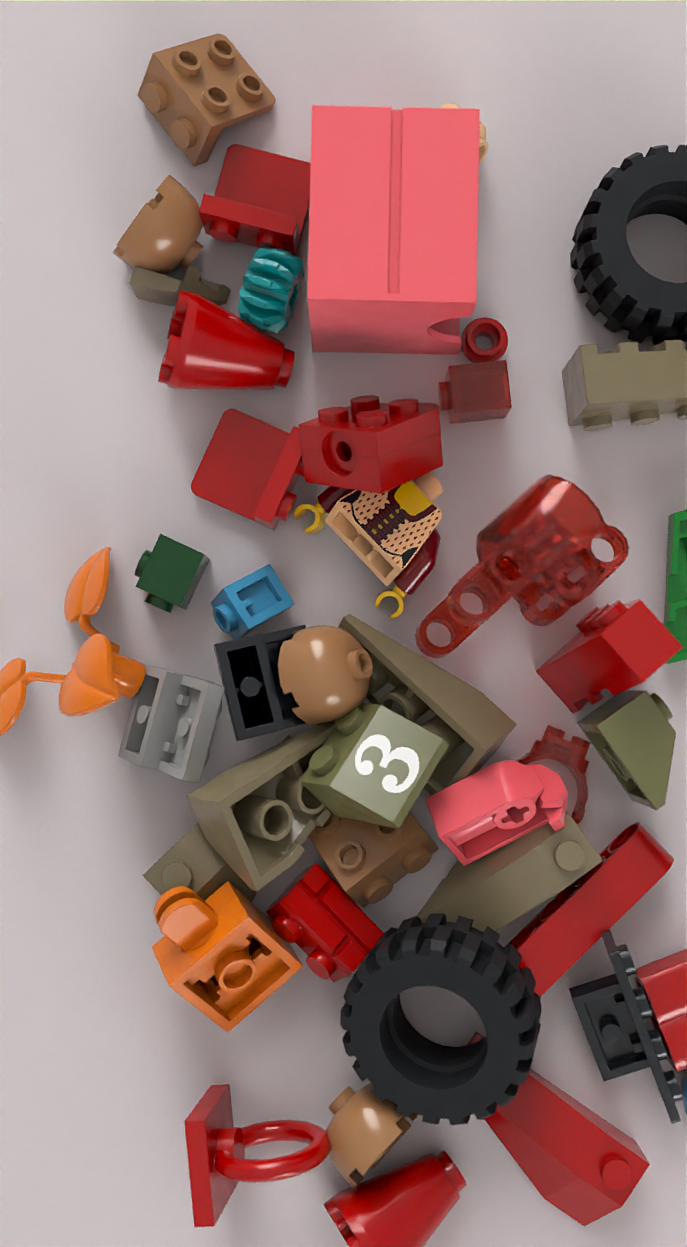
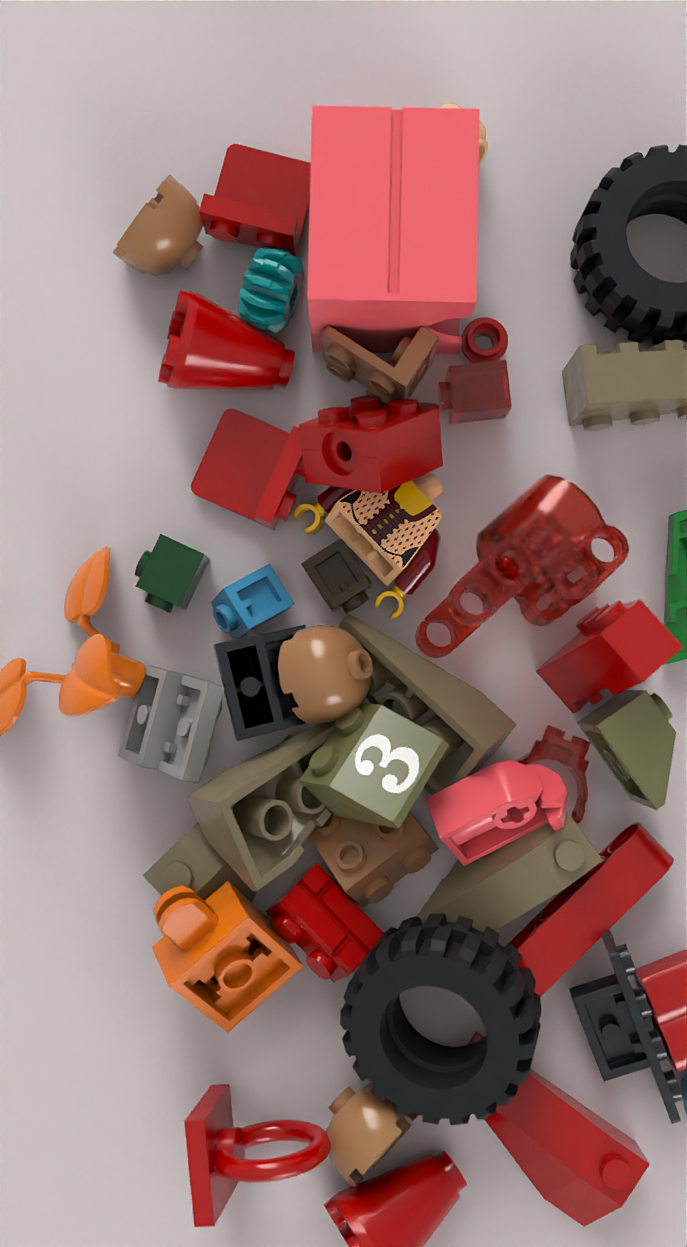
dark tan slope [129,265,230,306] -> none
medium nougat bracket [137,33,276,166] -> none
none -> dark brown bracket [301,538,373,614]
none -> medium nougat bracket [321,325,438,403]

